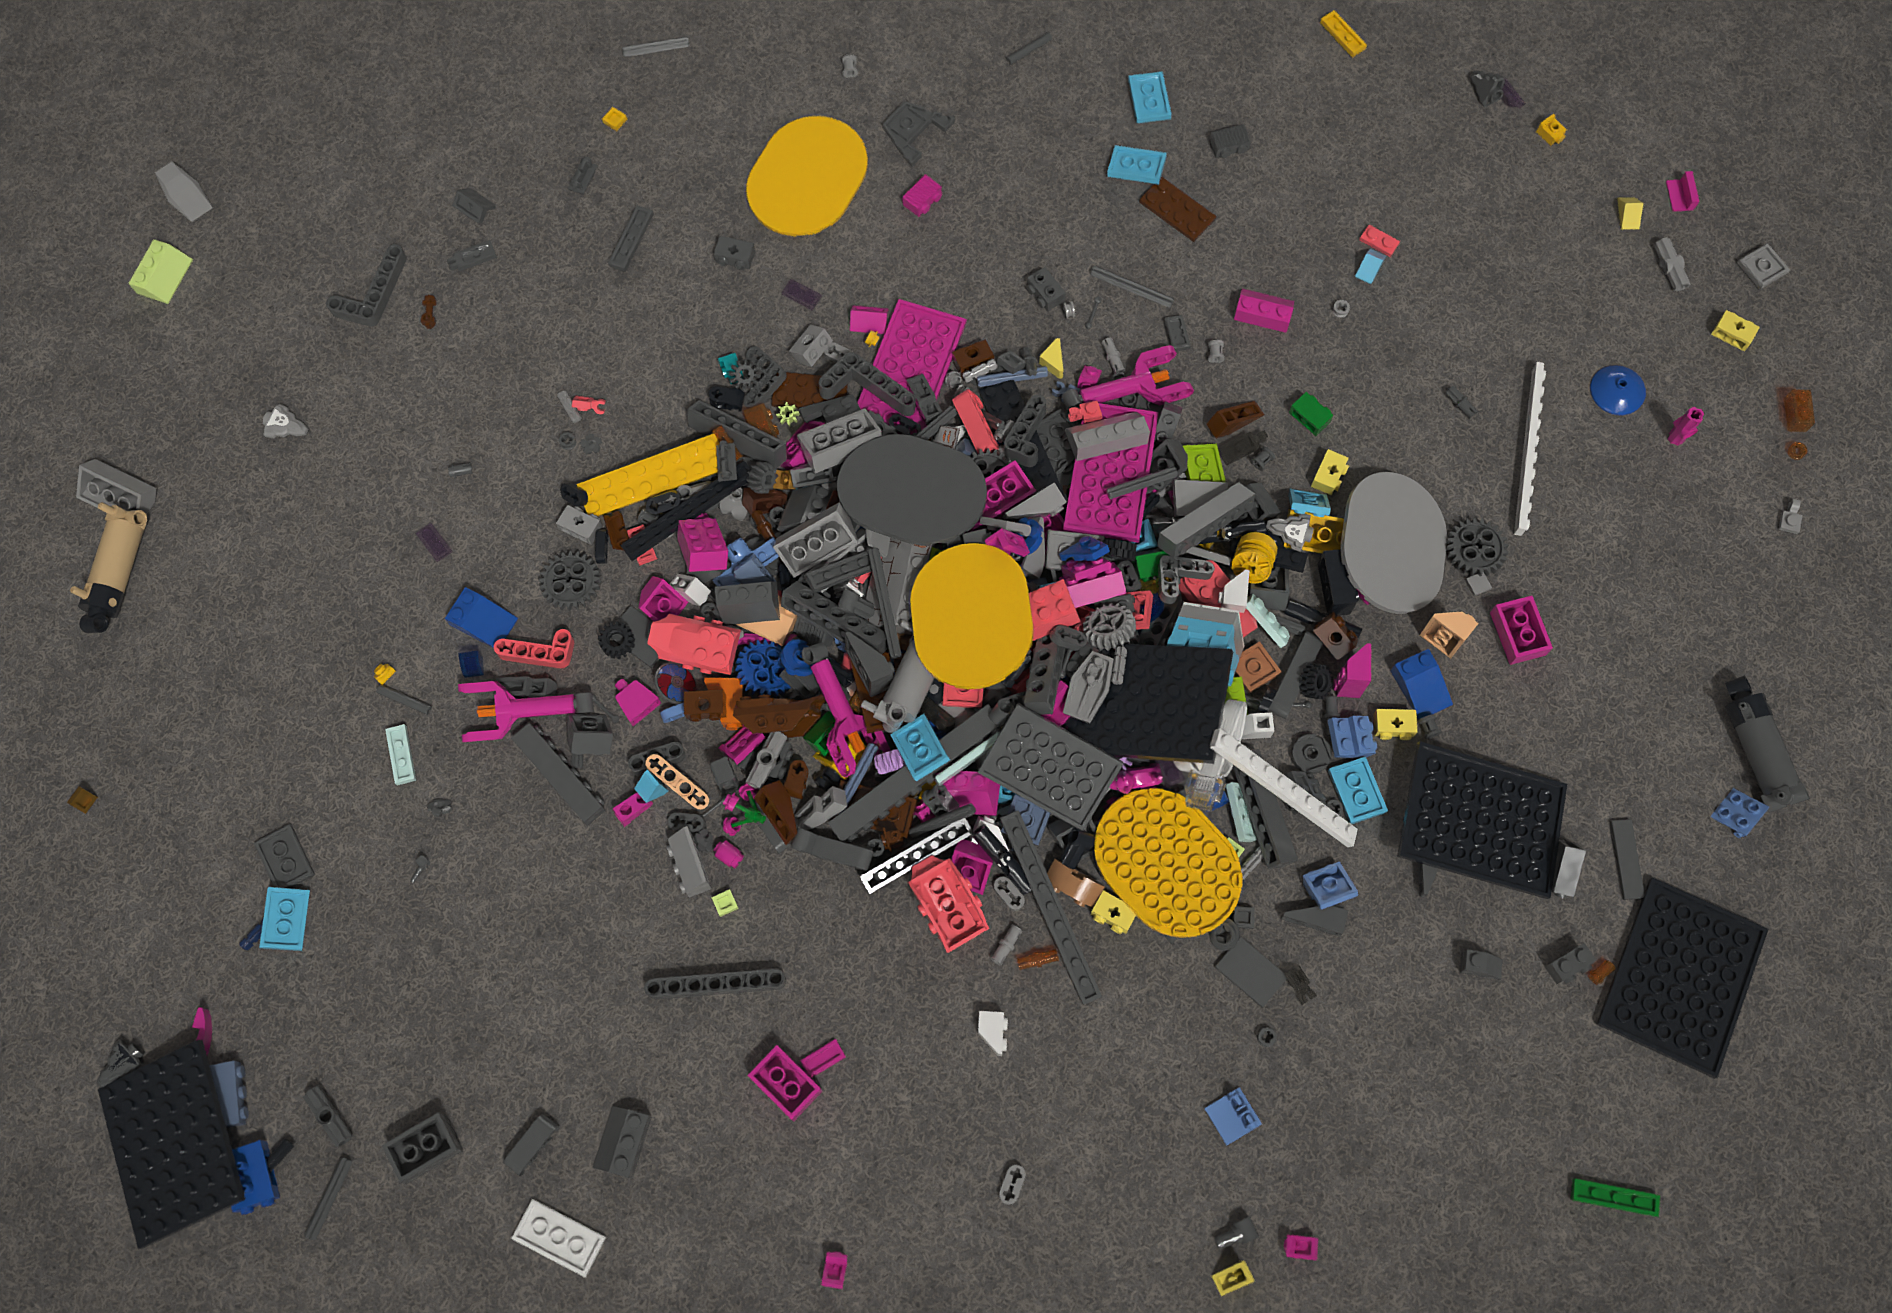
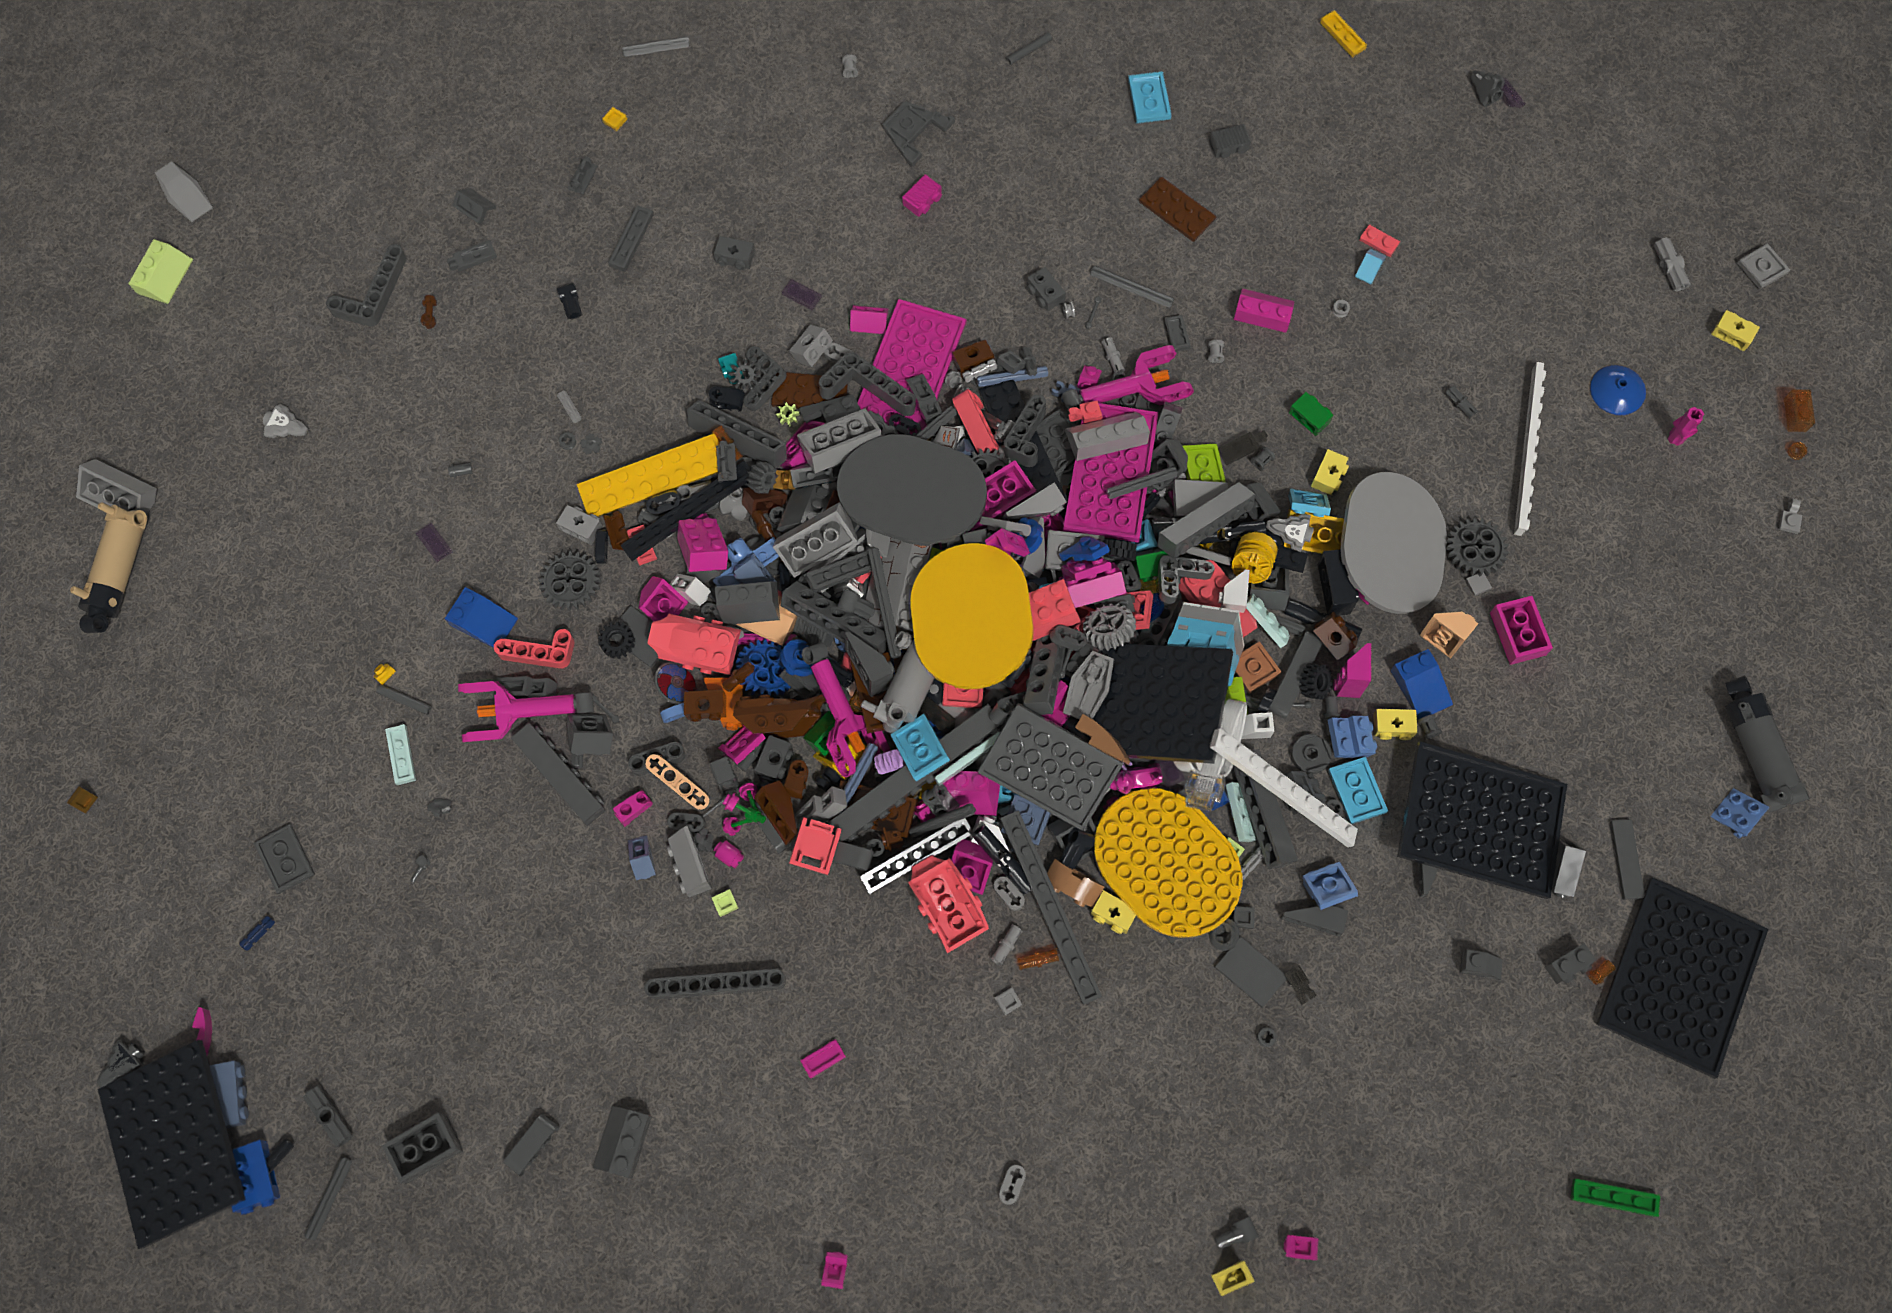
medium azure plate [260,887,310,951] -> none
clear blue brick [458,651,484,678] -> none
white tile [511,1199,606,1277] -> none
black beam [560,483,588,507] -> none
coral plate [572,396,606,414] -> none
dark pink torso [615,679,661,726] -> none
medium azure slope [634,769,668,803] -> none
clear orange brick [743,403,779,438] -> none
yellow tile [746,116,868,236] -> none
light grey piece [746,732,788,790] -> none
dark pink brick [748,1045,823,1122] -> none
yellow plate [865,330,880,347] -> none
white slope [978,1011,1008,1056] -> none
light yellow slope [1039,338,1063,379] -> none
medium azure plate [1107,145,1167,184] -> none
light grey axle [1111,646,1127,684] -> none
medium blue hinge [1204,1087,1262,1145] -> none
reddish brown slope [1206,401,1264,439] -> none
yellow brick [1536,114,1567,146] -> none
light yellow slope [1617,198,1643,229] -> none
dark pink panel [1666,171,1700,212] -> none
none -> black piece [557,283,583,319]
none -> sand blue slope [628,835,656,880]
none -> reddish brown axle [722,662,755,692]
none -> coral container [789,817,842,875]
none -> light grey plate [894,631,912,650]
none -> light grey tile [995,987,1022,1016]
none -> medium nougat slope [1075,714,1130,765]

